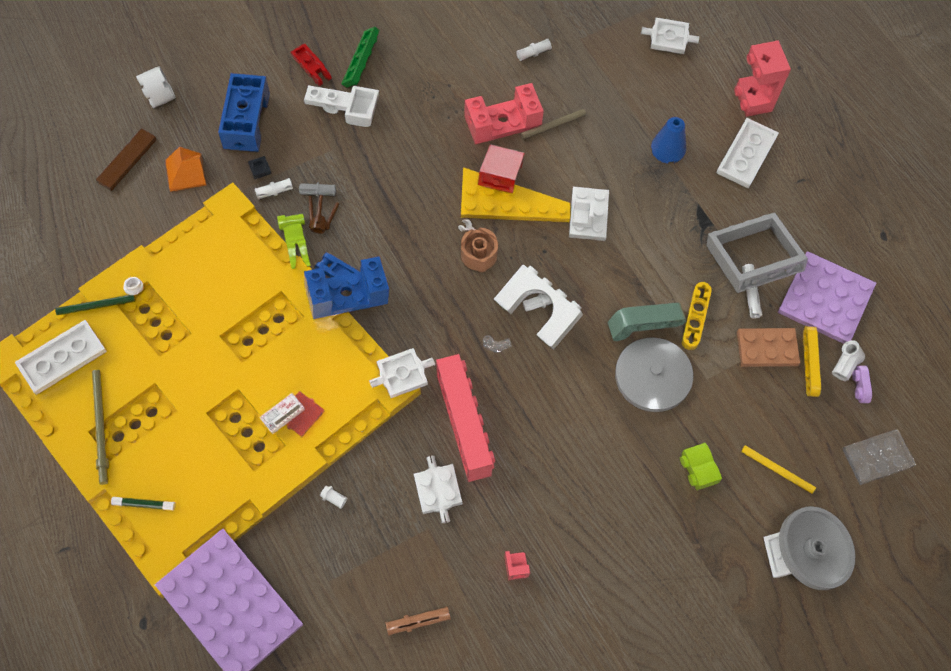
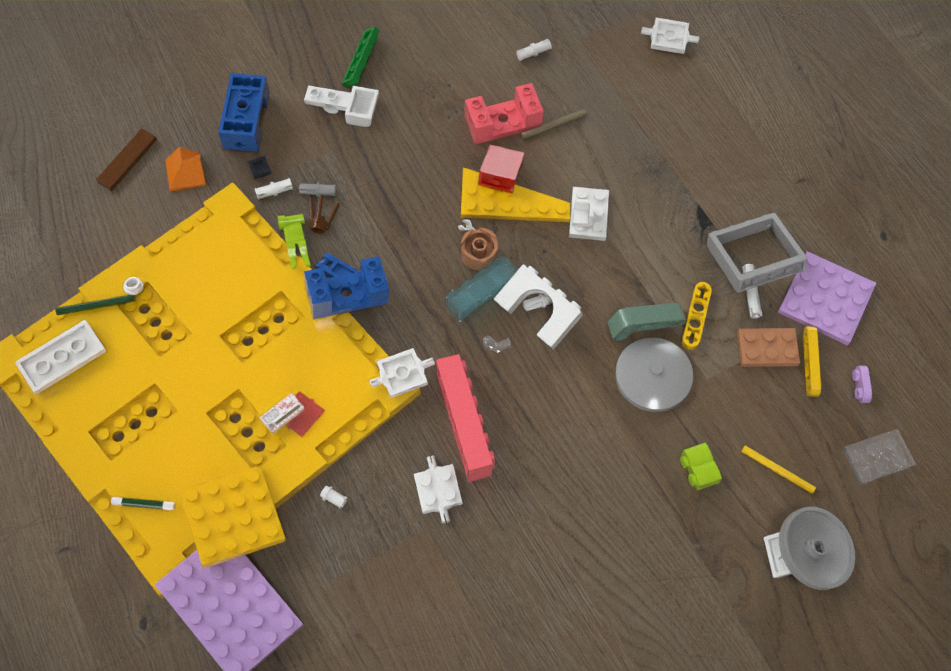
olive bar [92,370,109,485] -> none
white brick [136,66,176,109] -> none
red hinge [291,43,332,86] -> none
nougat pin [385,606,451,636] -> none
coral panel [504,551,530,580] -> none
blue cone [651,117,686,163] -> none
white plate [716,118,779,189] -> none
coral plate [734,40,791,117] -> none
white piece [832,340,865,381] -> none
none -> yellow plate [179,466,286,569]
none -> clear light blue brick [446,256,518,322]

